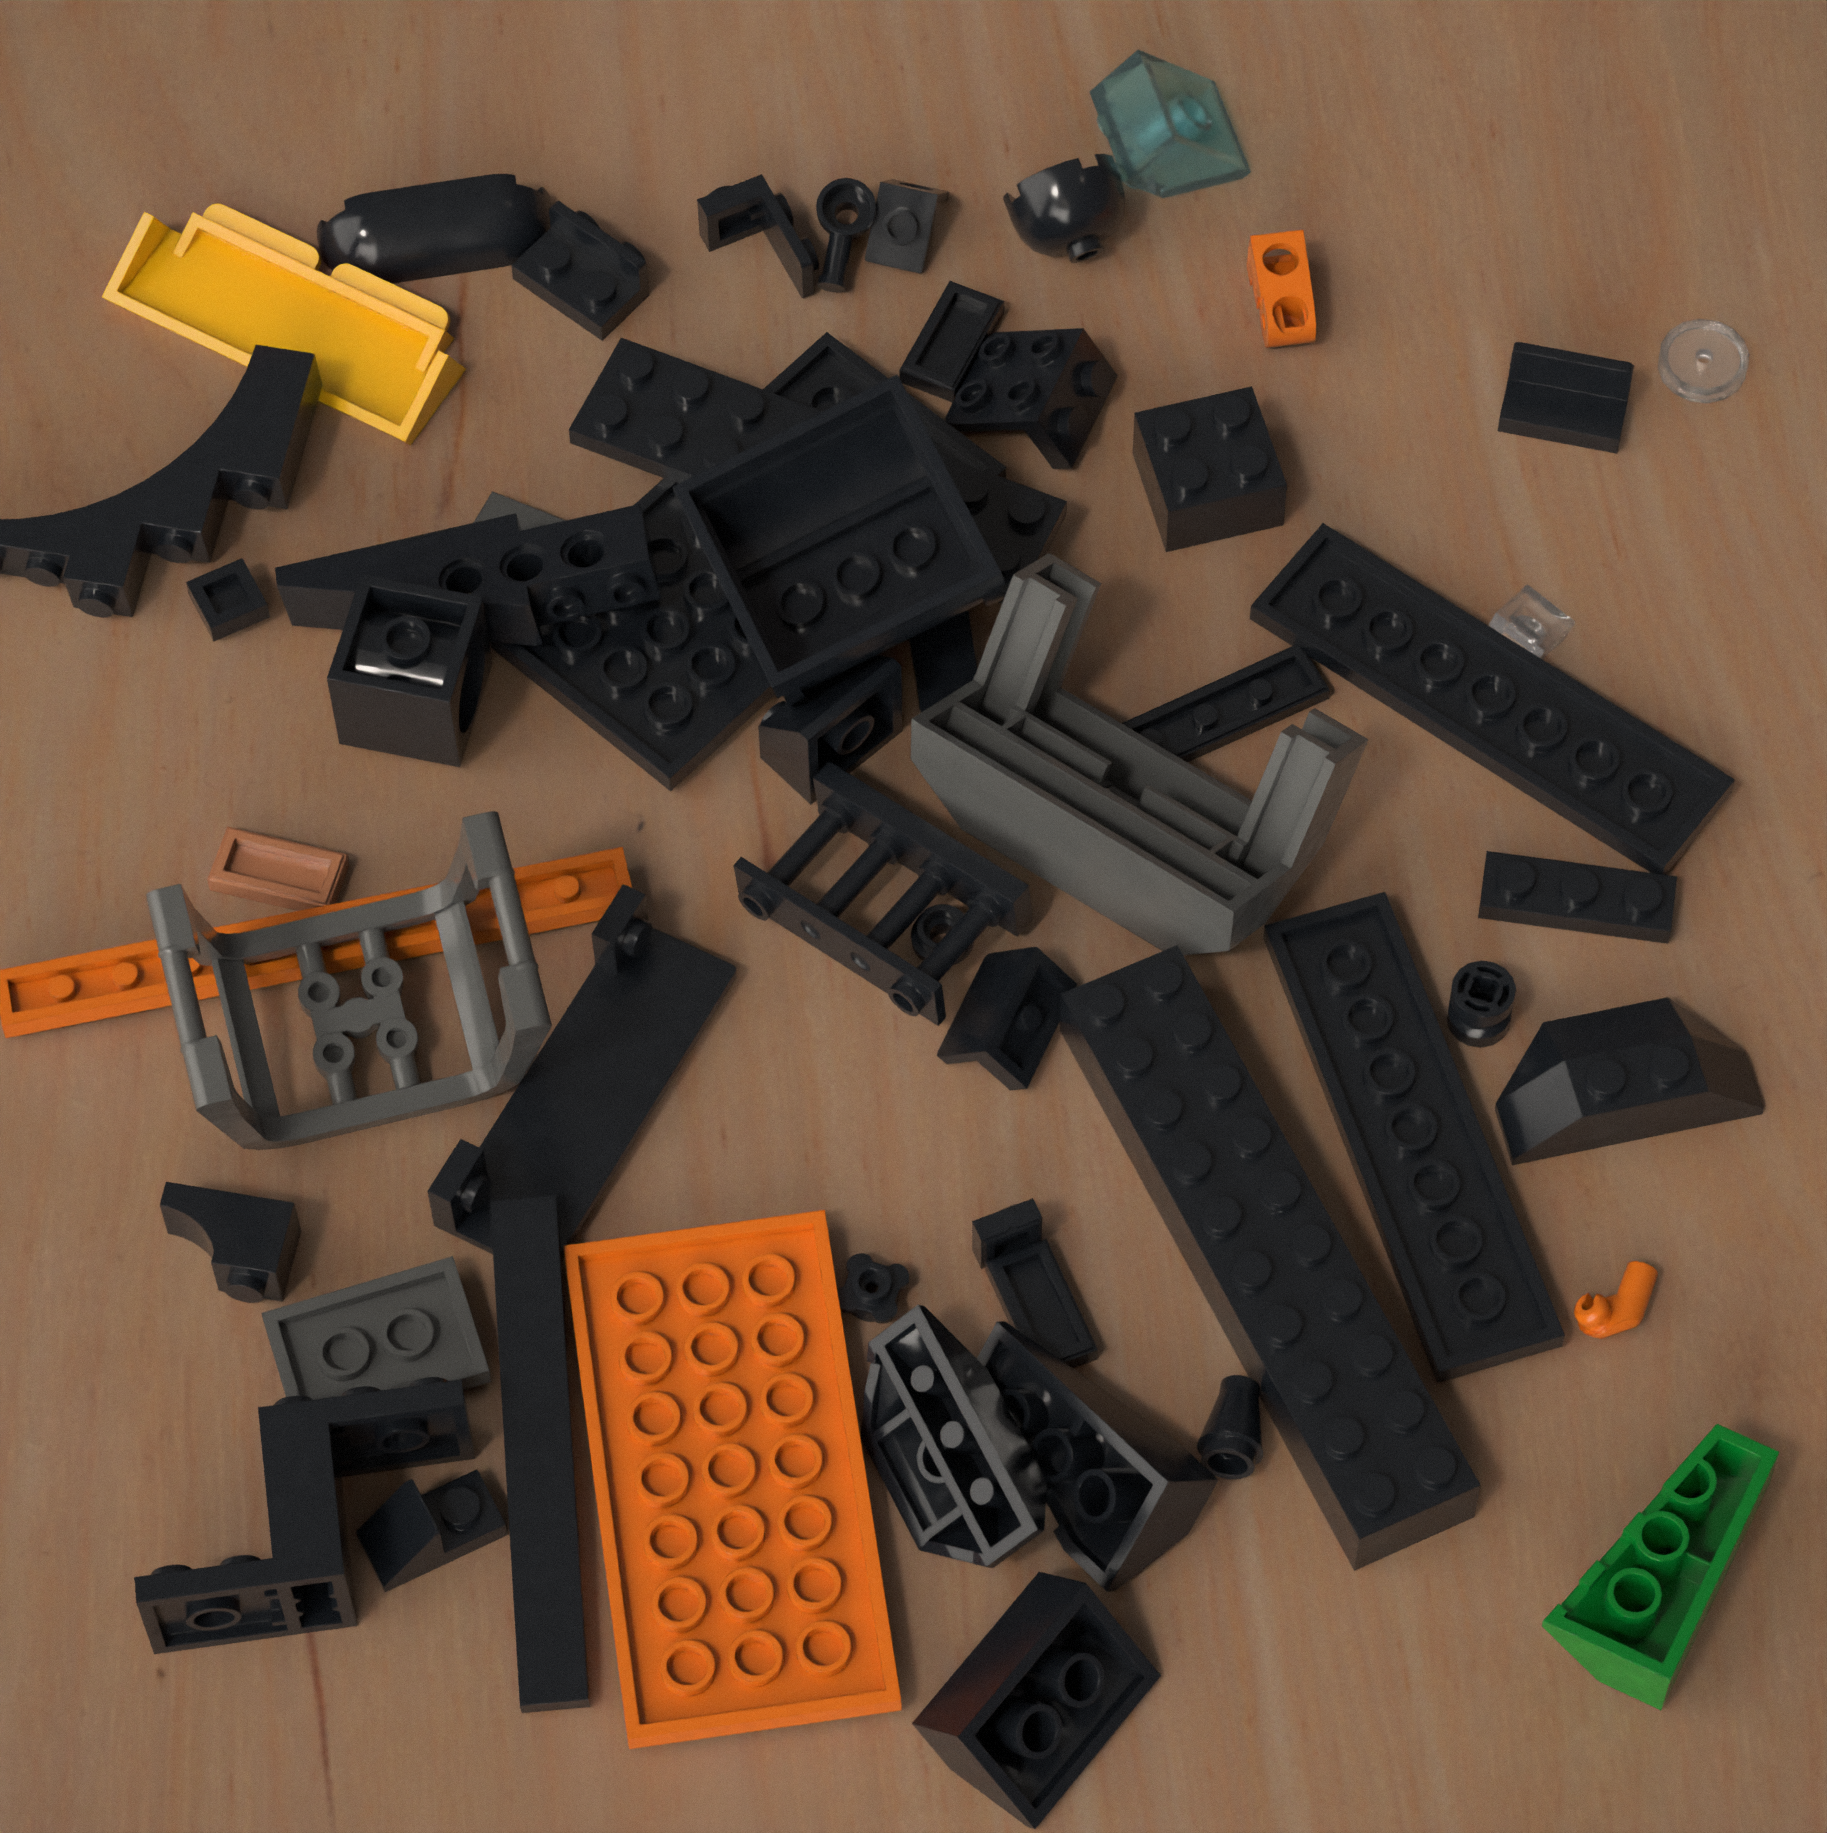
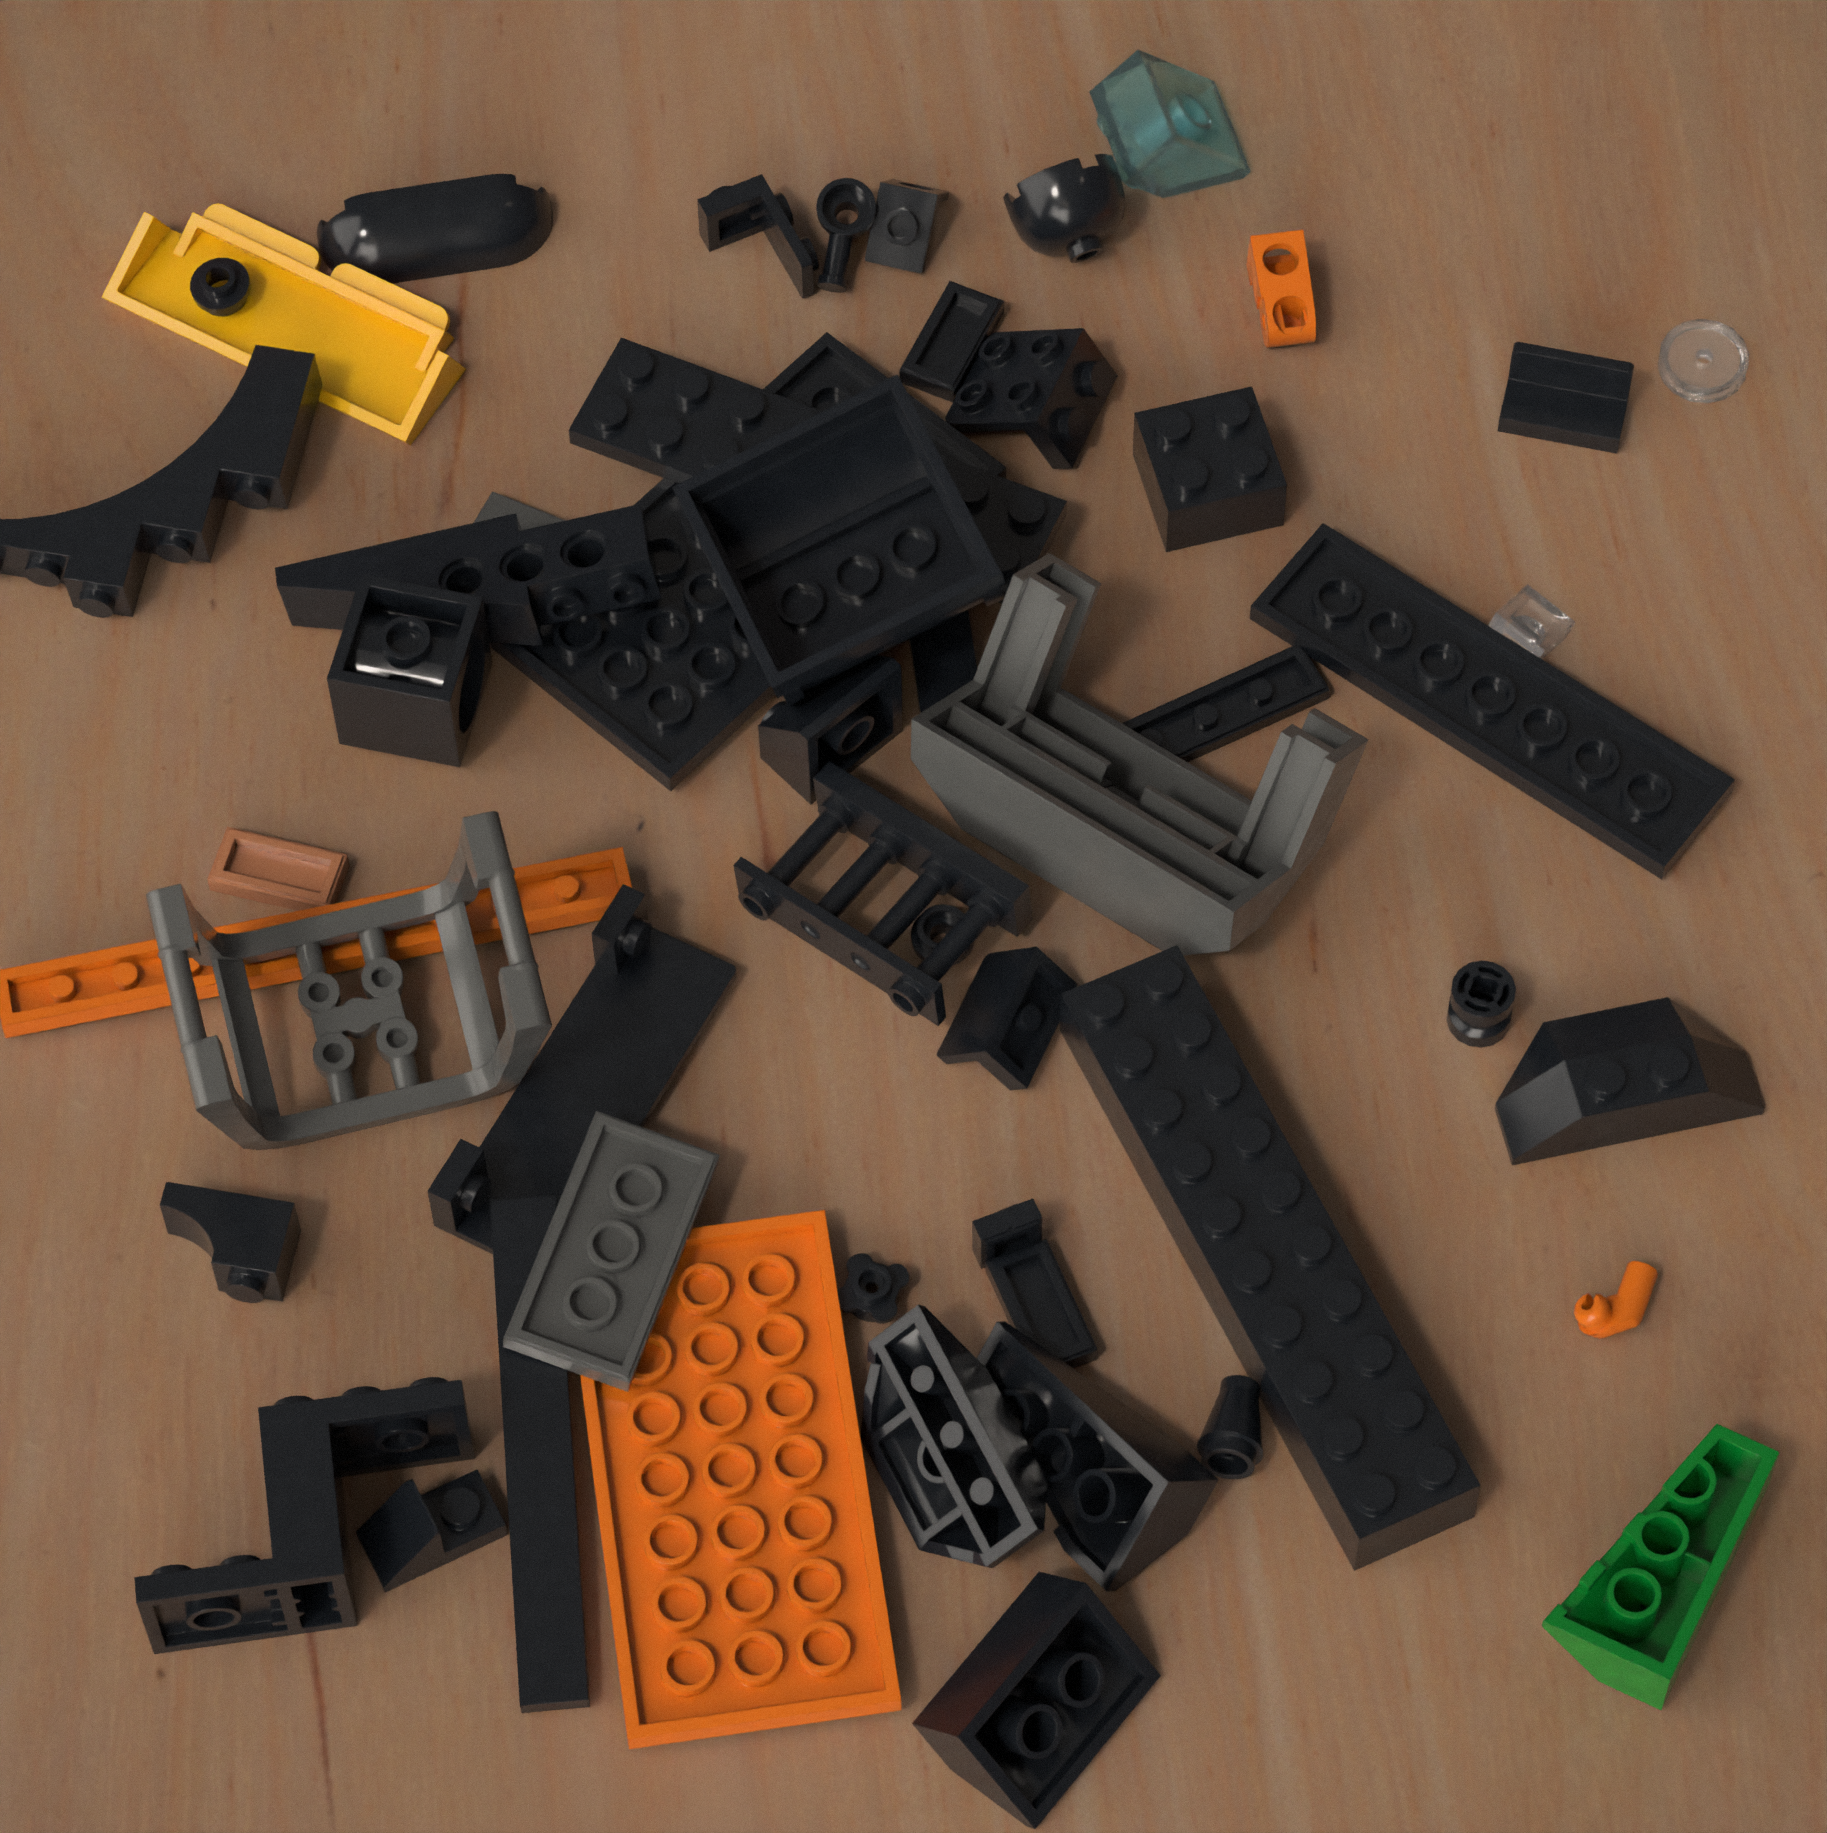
black plate [186,558,270,641] -> none
dark grey plate [261,1256,491,1400] -> none
black bracket [511,201,649,341] -> none
black plate [1263,892,1565,1383] -> none
black plate [1478,851,1677,944] -> none
none -> black plate [190,258,251,316]
none -> dark grey tile [503,1111,720,1392]

